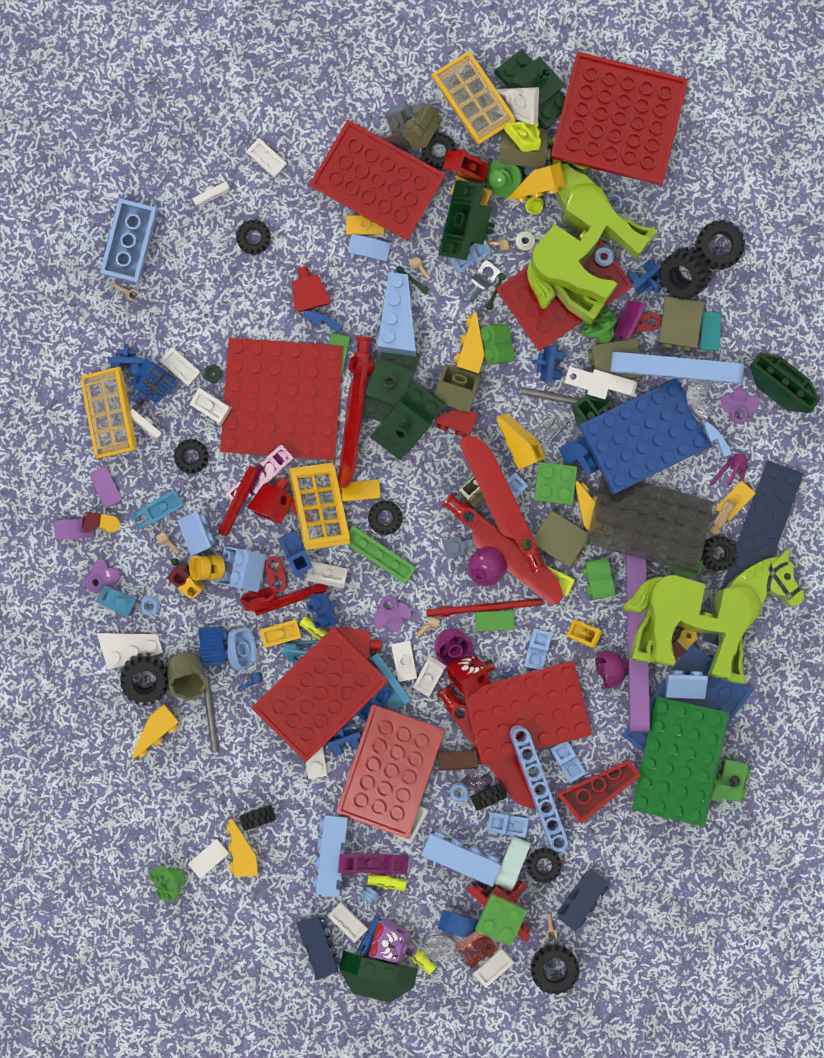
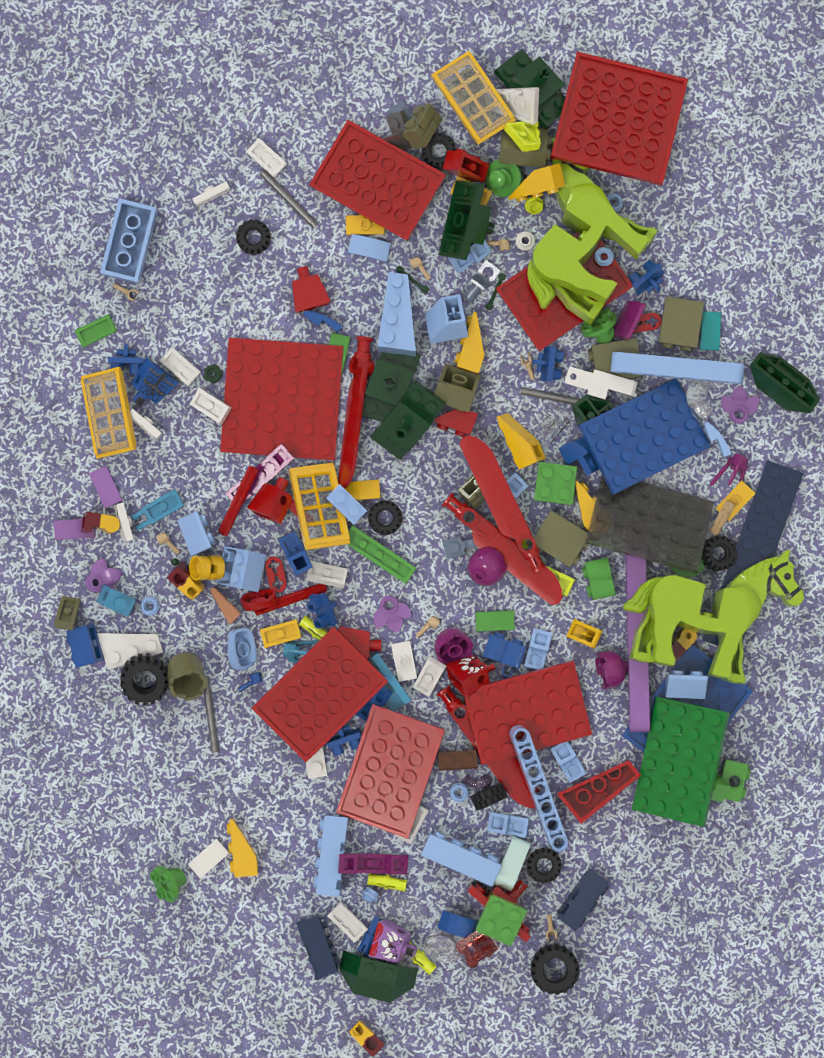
yellow slope [132,704,180,759] -> none
black tyre [174,439,209,474] -> none
blue brick [198,626,229,667] -> none
black tyre [239,805,277,831] -> none
red bar [426,598,541,617] -> none
white tile [473,948,515,988] -> none
bright green brick [481,324,514,365] -> none
black tyre [659,247,712,300] -> none
black tyre [695,220,745,270] -> none
none -> olive slope [54,596,81,631]
none -> blue brick [66,624,104,668]
none -> bright green tile [74,314,118,348]
none -> white plate [114,503,133,543]
none -> nougat slope [210,587,241,625]
none -> flat silver bar [259,169,318,228]
none -> light blue plate [326,484,367,525]
none -> leg [349,1020,387,1057]
none -> light blue slope [425,294,468,344]
none -> blue brick [482,632,526,669]
none -> tan hand [520,352,535,380]

